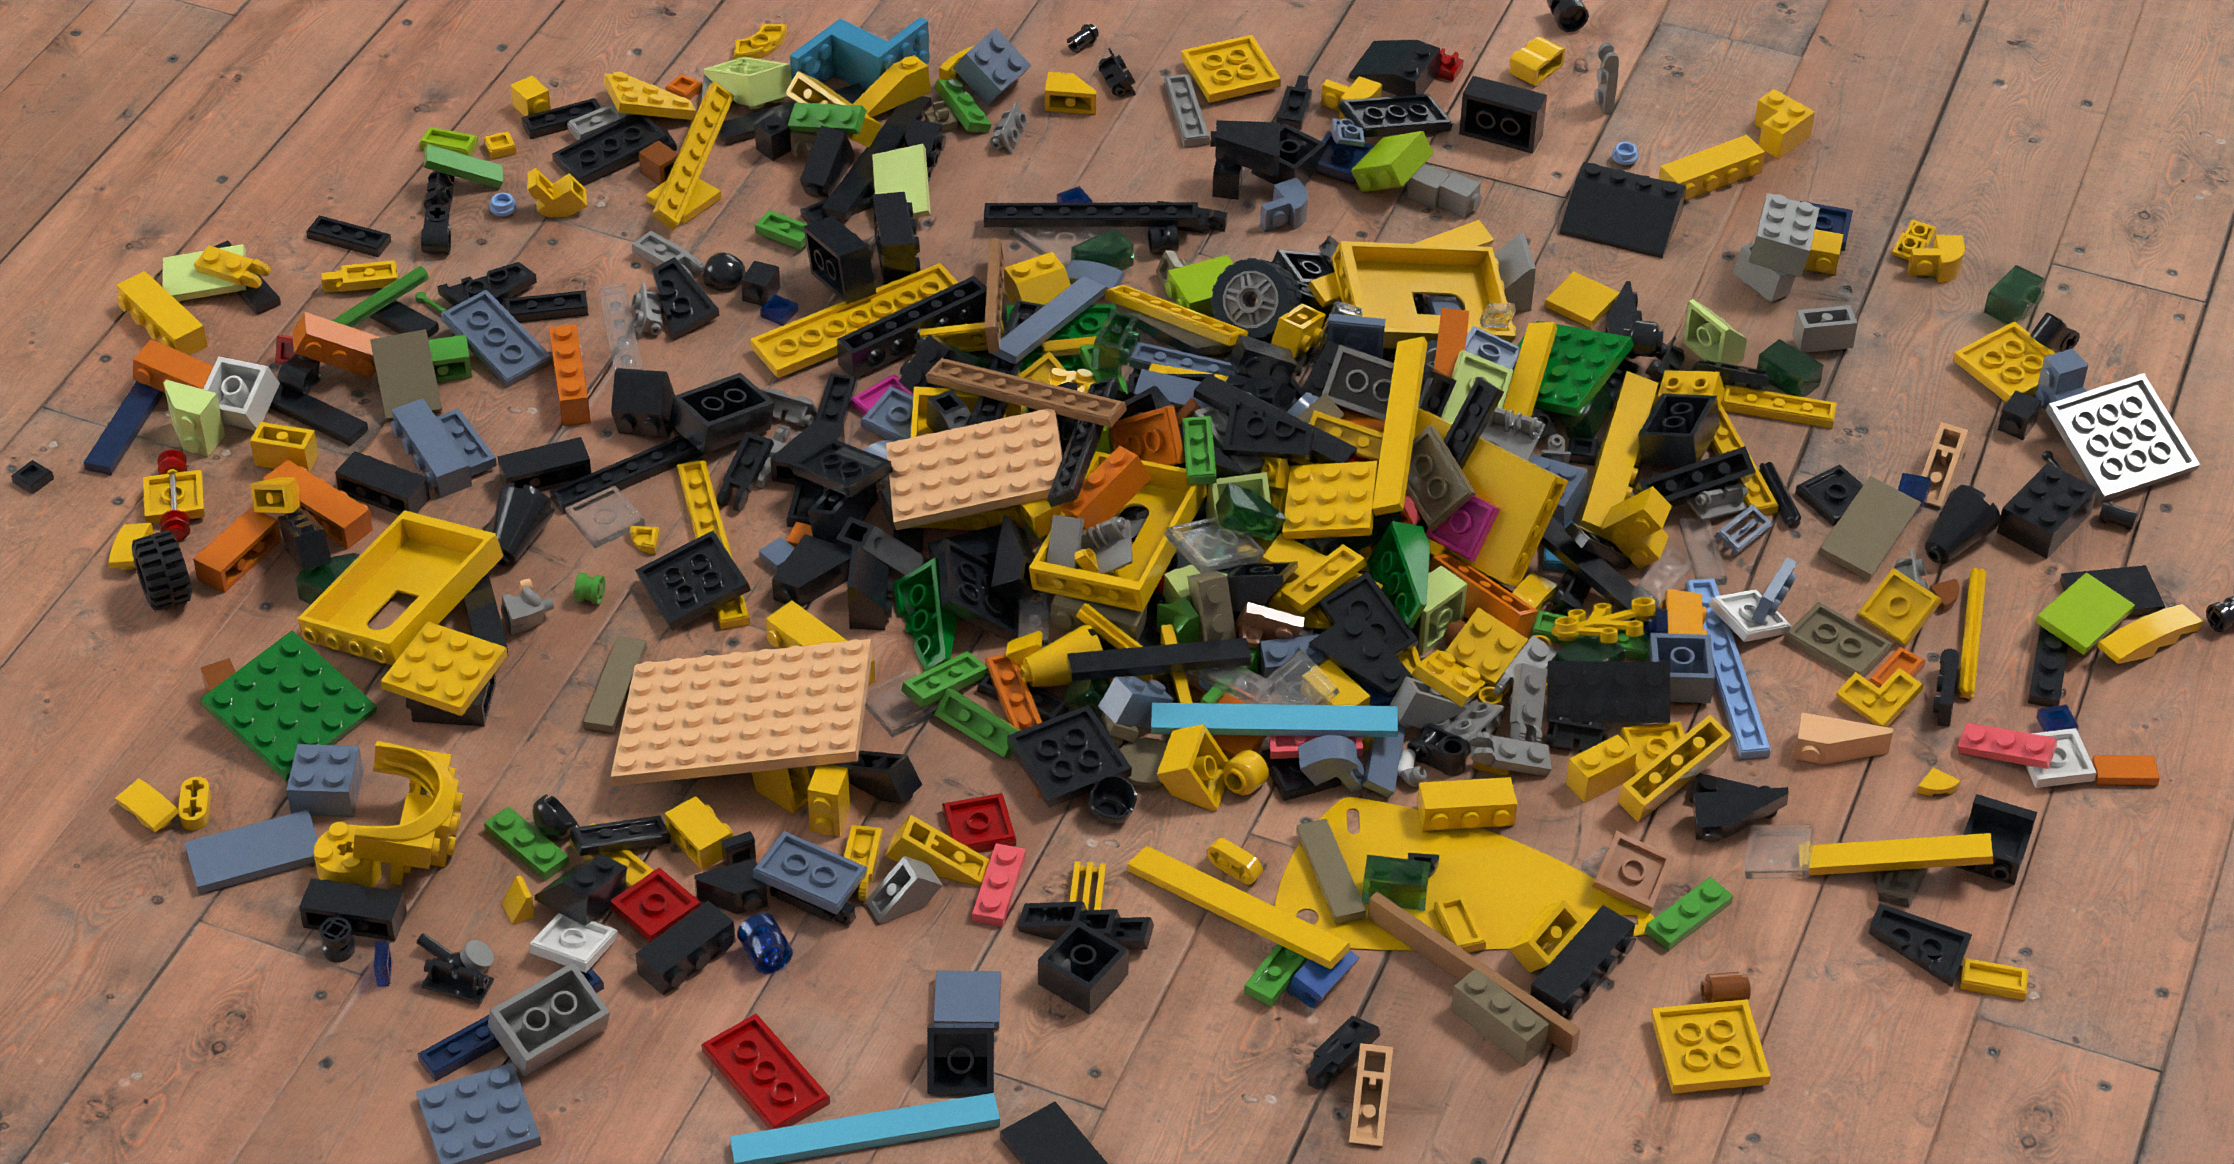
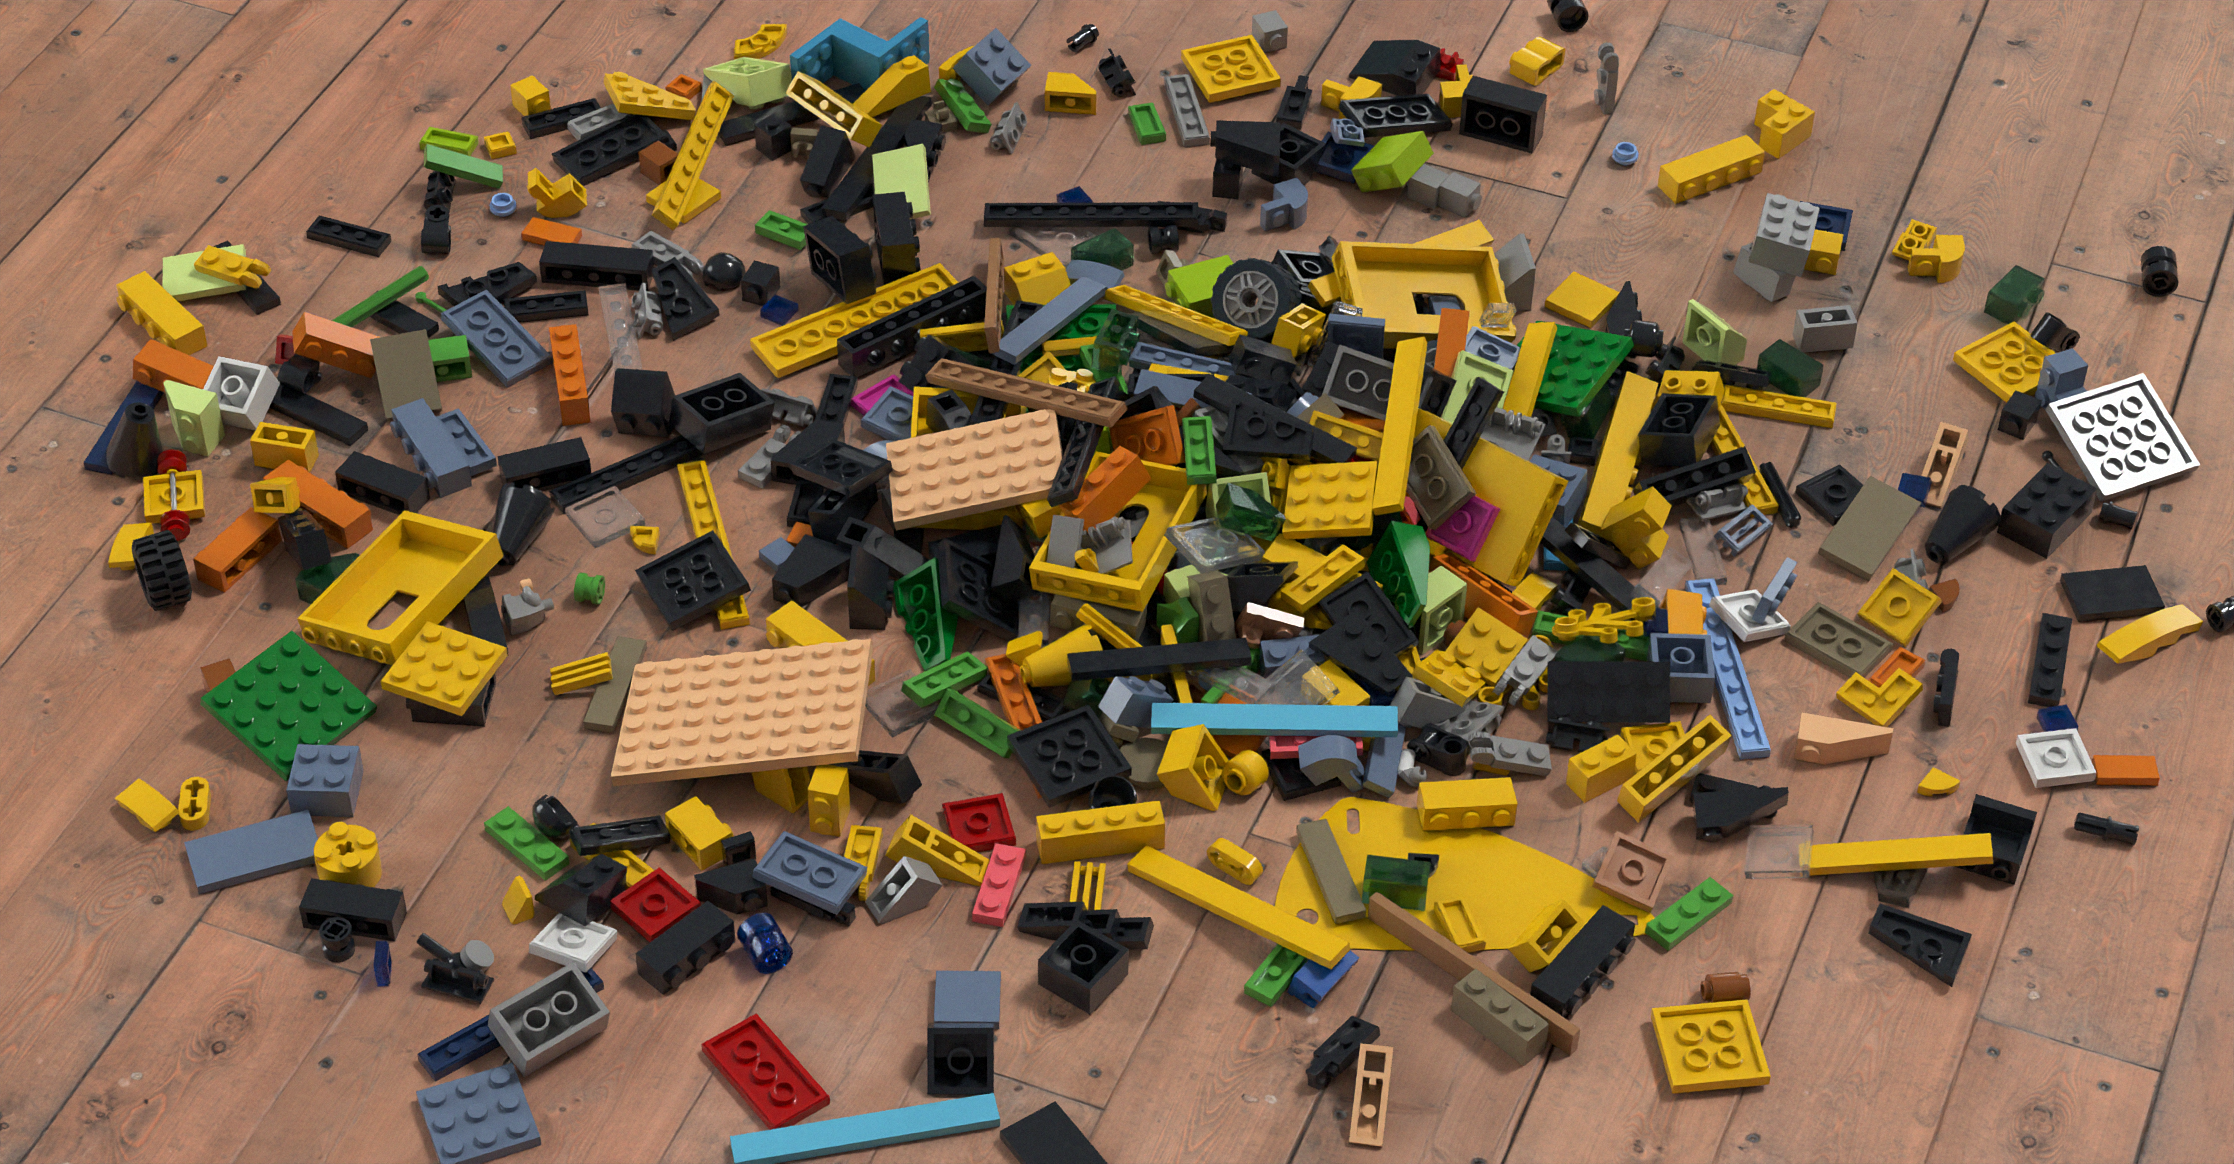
black tile [11,460,54,494] -> none
yellow hinge [321,260,398,292] -> none
yellow piece [353,741,464,886] -> none
black hinge [717,432,774,512] -> none
bright green plate [788,103,867,134] -> none
light grey hinge [1509,663,1547,744] -> none
black slope [1559,162,1686,258] -> none
coral plate [1957,723,2057,769] -> none
yellow axle [1958,567,1986,700] -> none
yellow tile [1960,958,2029,1001] -> none
lime tile [2035,572,2135,655] -> none
none -> black cone [105,402,163,480]
none -> orange tile [521,217,582,246]
none -> black brick [539,241,654,291]
none -> yellow tile [550,652,613,695]
none -> yellow brick [1036,801,1165,864]
none -> bright green tile [1128,103,1166,145]
none -> light grey brick [1252,10,1288,53]
none -> yellow brick [1438,64,1473,118]
none -> black axle [2074,812,2139,845]
none -> black wheel [2140,246,2179,297]

